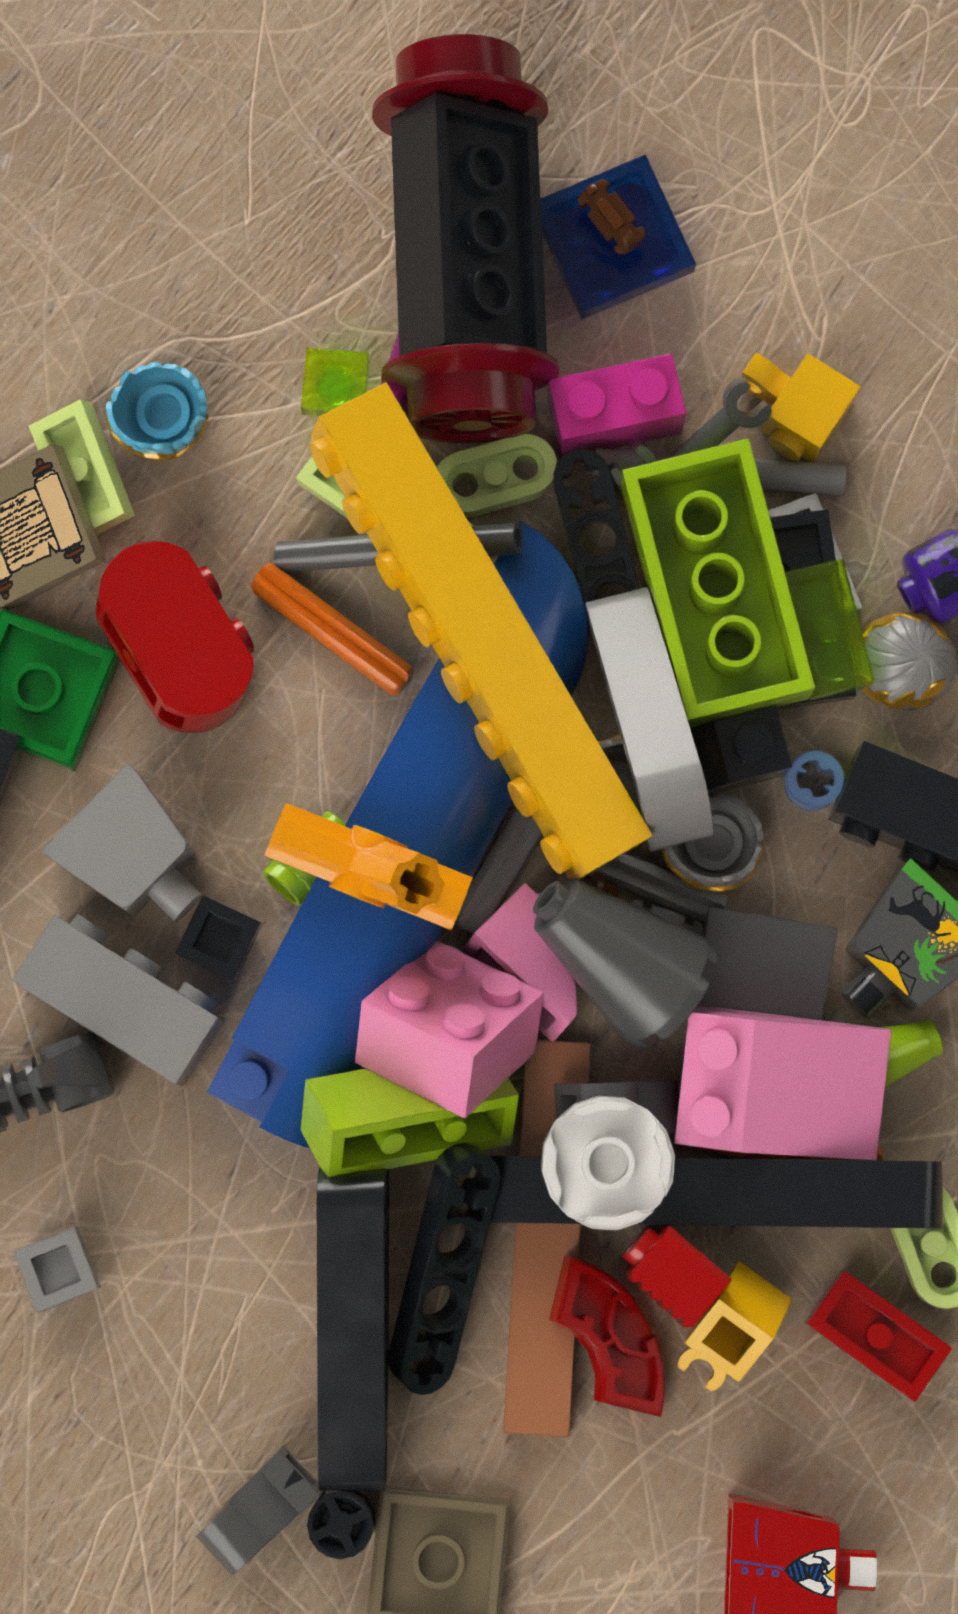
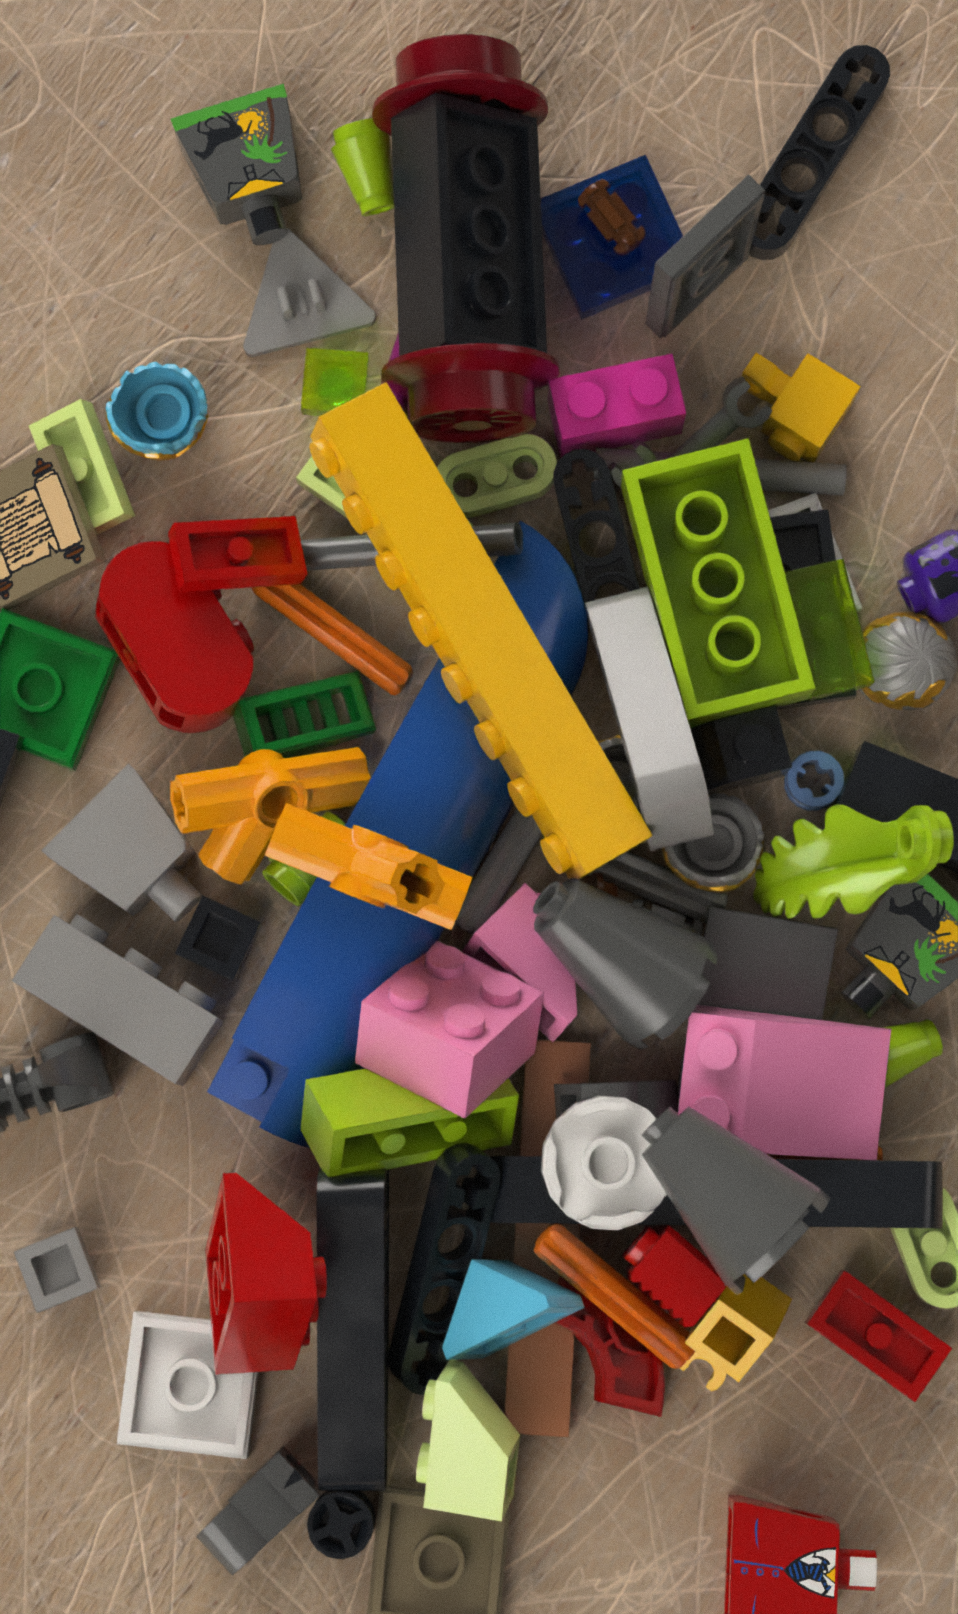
none -> white tile [117,1311,259,1459]
none -> red plate [168,516,308,592]
none -> light orange piece [170,747,371,885]
none -> dark grey torso [171,84,302,245]
none -> red slope [205,1173,327,1375]
none -> green slope [233,671,376,758]
none -> light grey piece [243,228,376,357]
none -> lime cone [331,118,394,216]
none -> yellowish green slope [416,1360,520,1522]
none -> medium azure slope [442,1259,585,1360]
none -> orange axle [534,1223,695,1369]
none -> dark grey cone [642,1106,831,1295]
none -> dark grey tile [645,174,765,339]
none -> black beam [749,45,890,260]
none -> lime plant [753,804,954,919]

